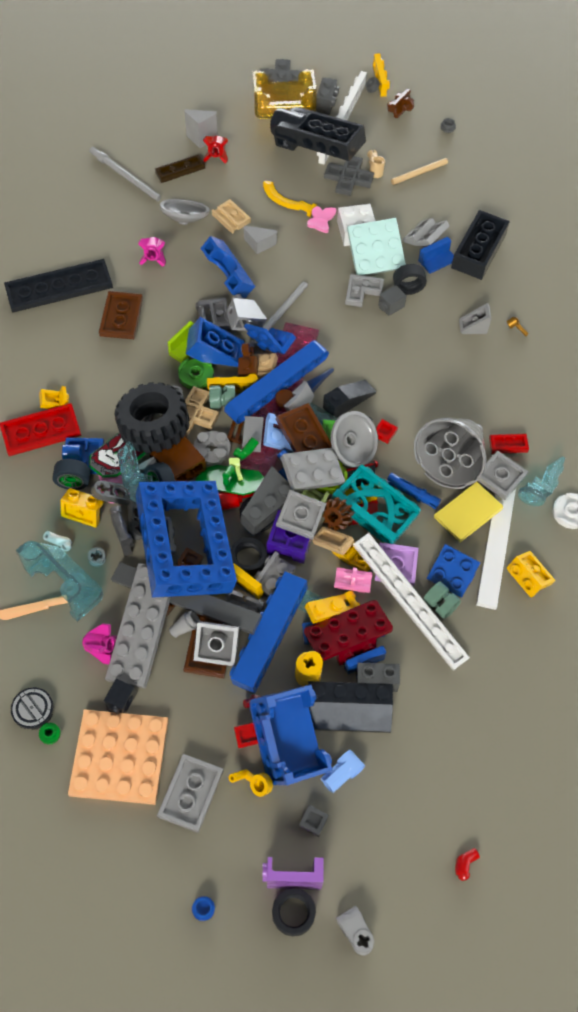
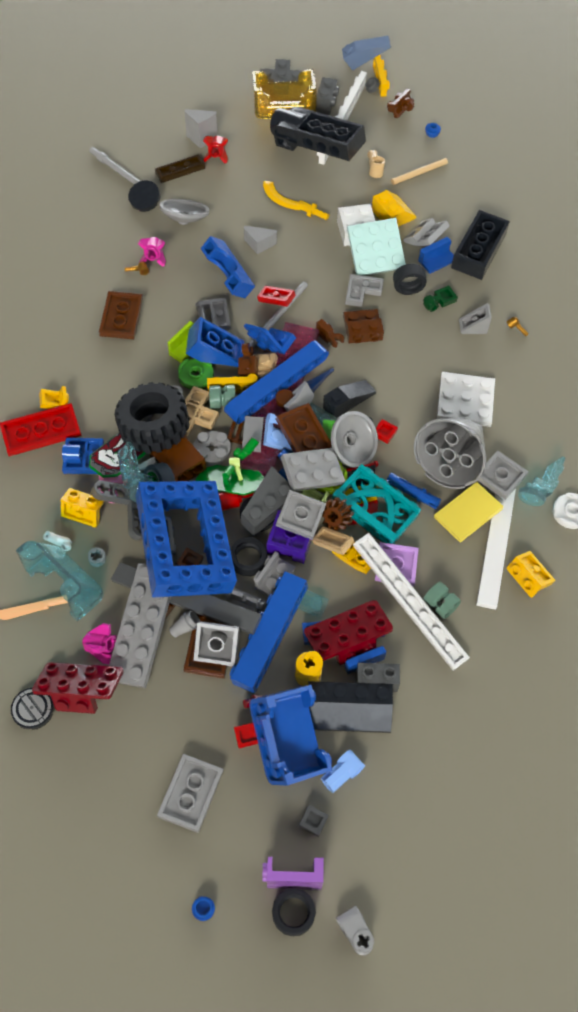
black plate [4,259,113,313] -> none
green plate [39,723,61,745] -> none
black wheel [52,459,90,490] -> none
light nougat plate [68,710,168,805] -> none
black brick [104,678,137,715] -> none
flat silver plate [109,506,134,556] -> none
tan plate [212,199,251,234] -> none
light grey torso [227,294,267,331] -> none
yellow plate [228,769,273,797] -> none
yellow tile [233,563,263,600] -> none
yellow plate [304,590,360,624] -> none
bright pink animal [307,206,336,233] -> none
dark grey plate [324,156,374,196] -> none
bright pink hips [334,567,372,593] -> none
dark grey brick [378,285,407,316] -> none
blue plate [427,544,481,598] -> none
dark grey plate [440,118,456,133] -> none
red arm [455,848,480,881] -> none
red plate [489,434,529,454] -> none
none -> dark red bracket [32,662,124,714]
none -> pearl gold hand [125,262,149,275]
none -> black tile [128,180,161,212]
none -> red plate [257,285,296,307]
none -> reddish brown plate [316,319,344,348]
none -> sand blue slope [342,36,391,71]
none -> reddish brown plate [343,309,384,344]
none -> yellow slope [372,190,416,227]
none -> dark green plate [423,285,458,312]
none -> blue plate [425,123,441,138]
none -> white plate [437,372,495,427]

